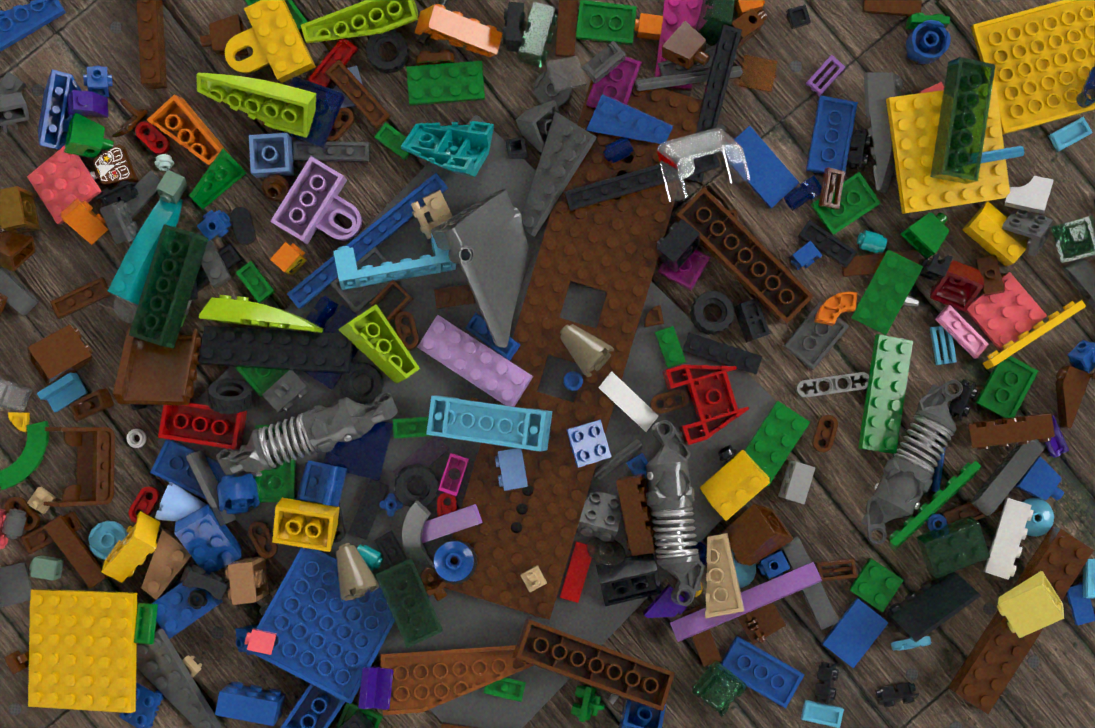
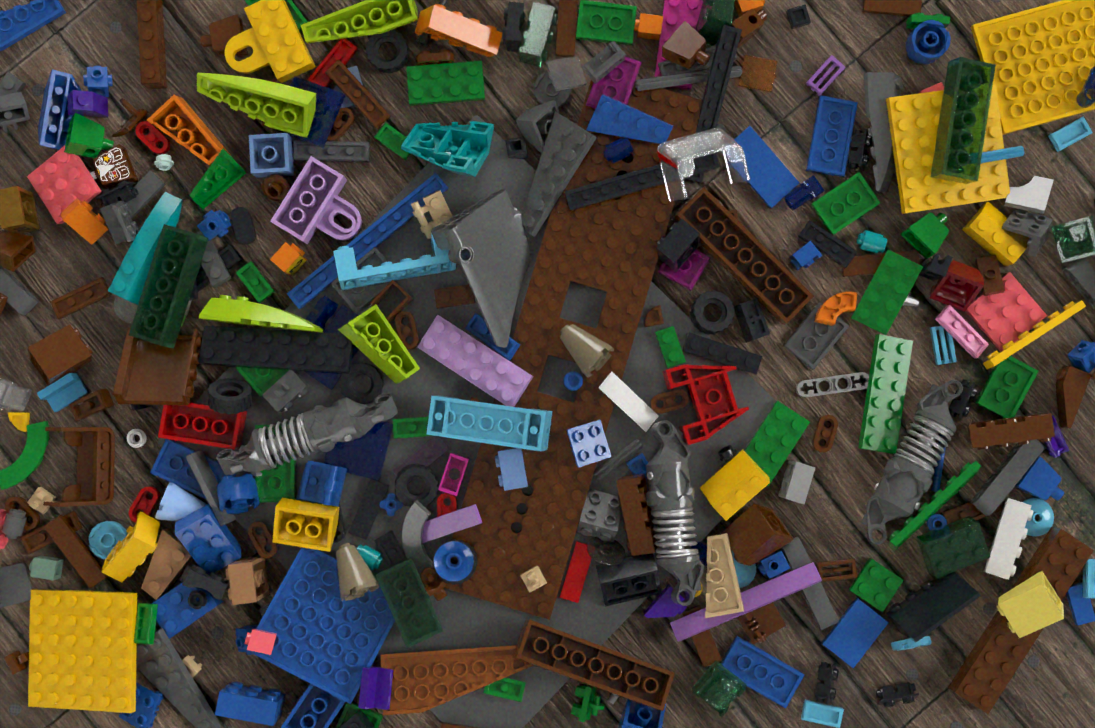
sand green brick [156,170,188,204] -> none
reddish brown tile [819,167,845,210] -> none

